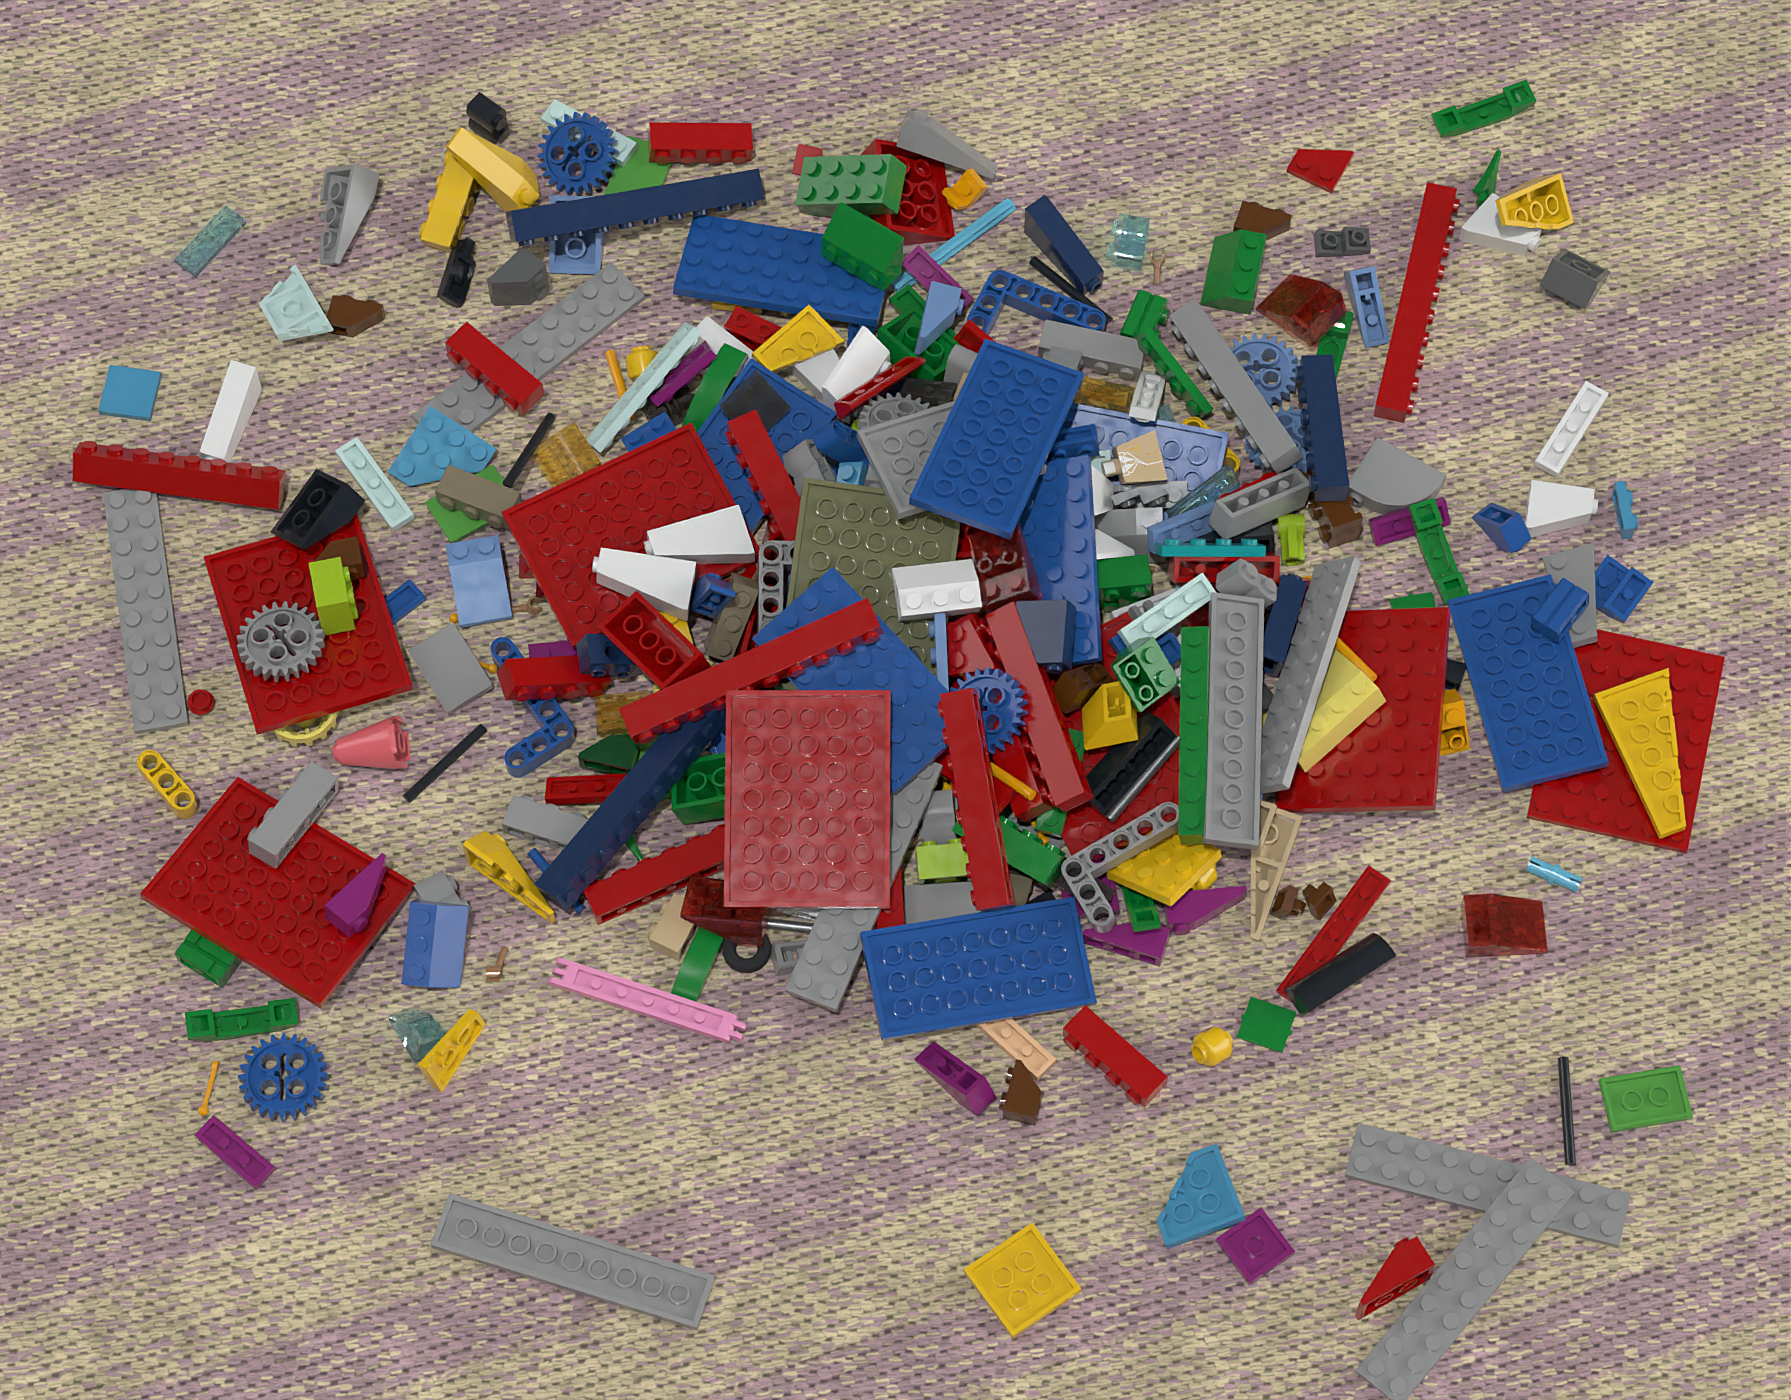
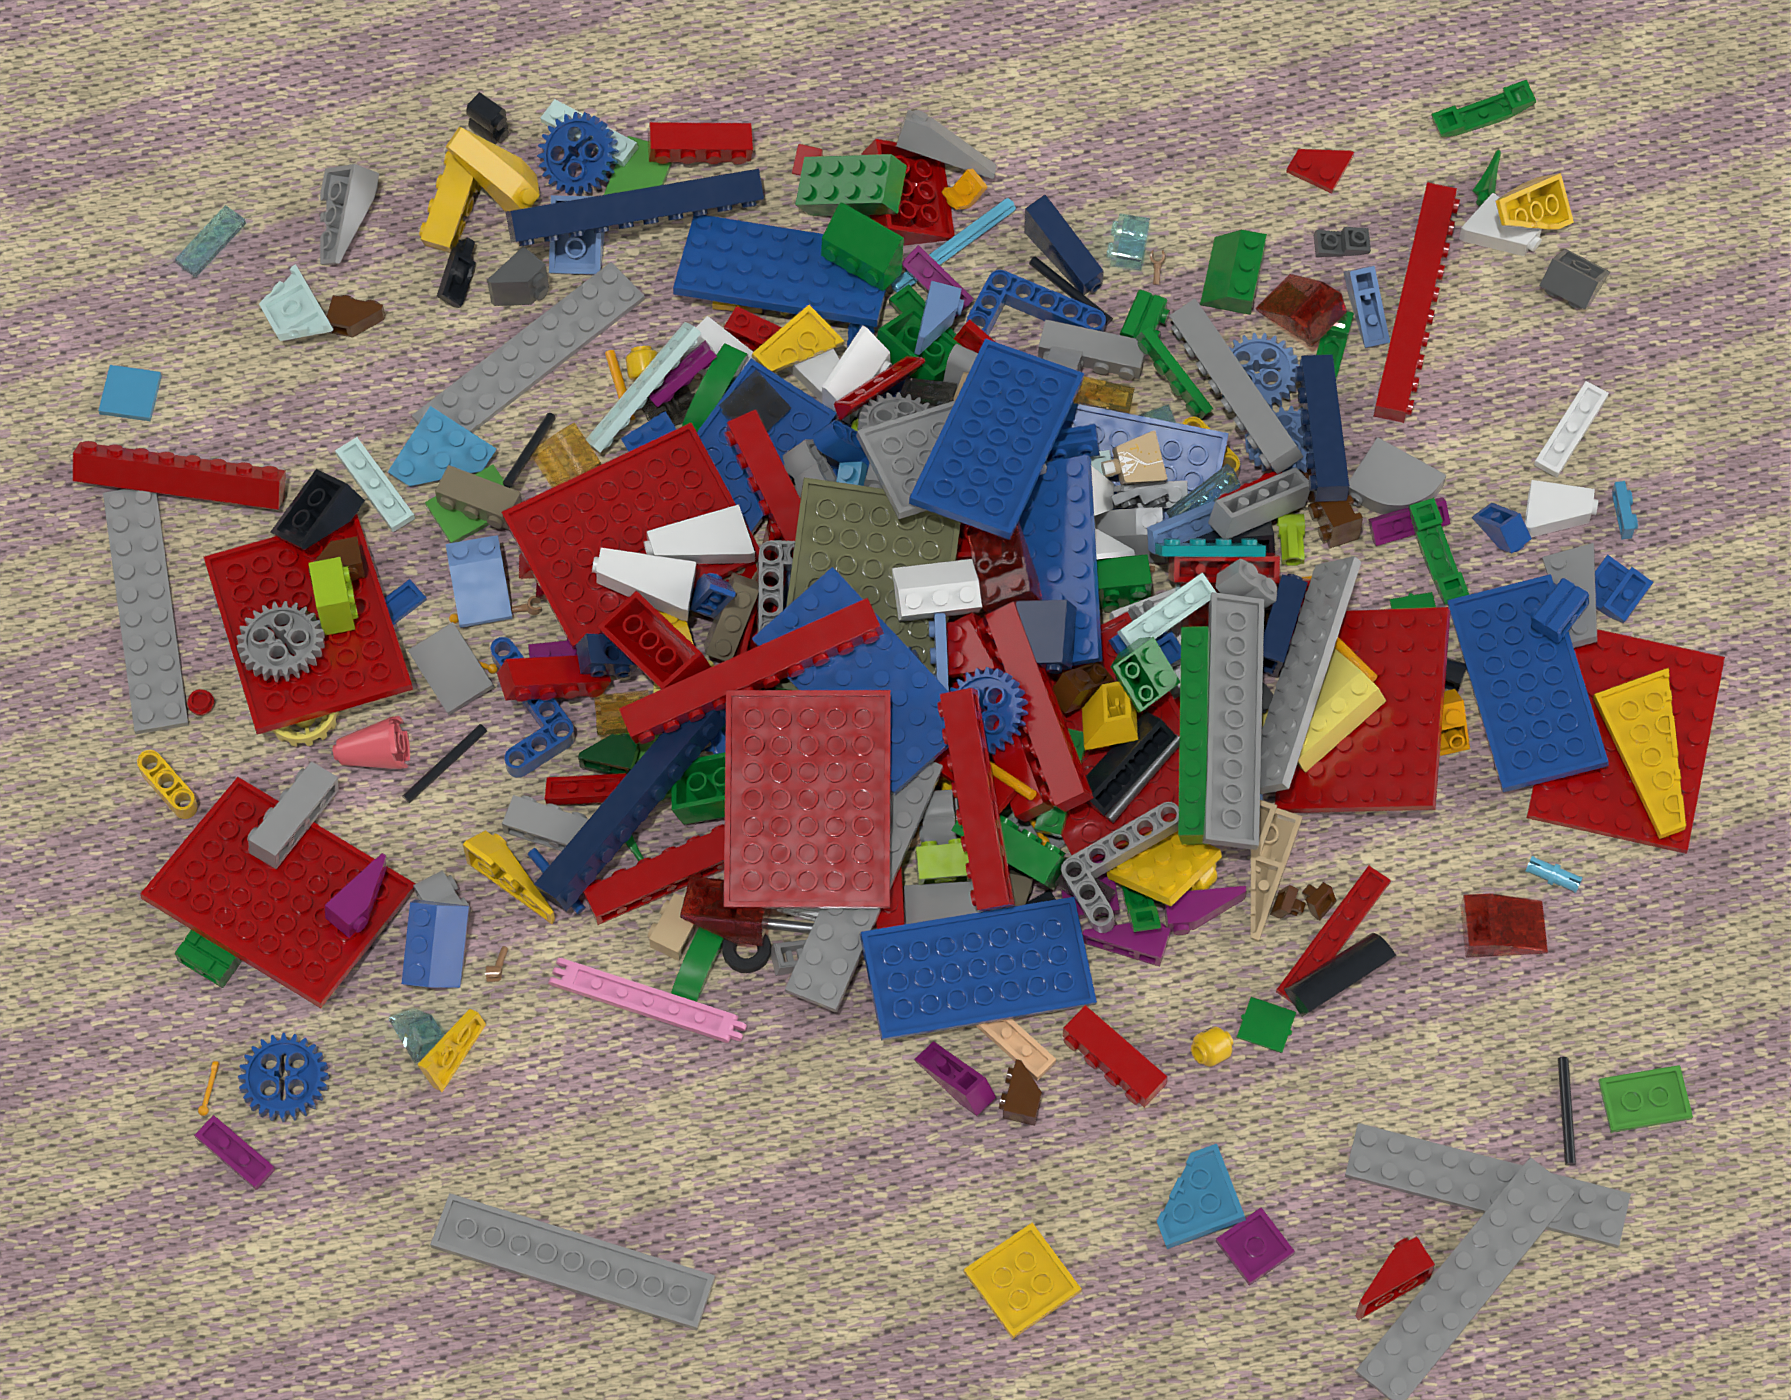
green slope [185,998,299,1041] -> none
white slope [199,360,262,462] -> none
red brick [445,321,544,416] -> none
white plate [1129,371,1166,422] -> none
reddish brown slope [1233,201,1292,241] -> none

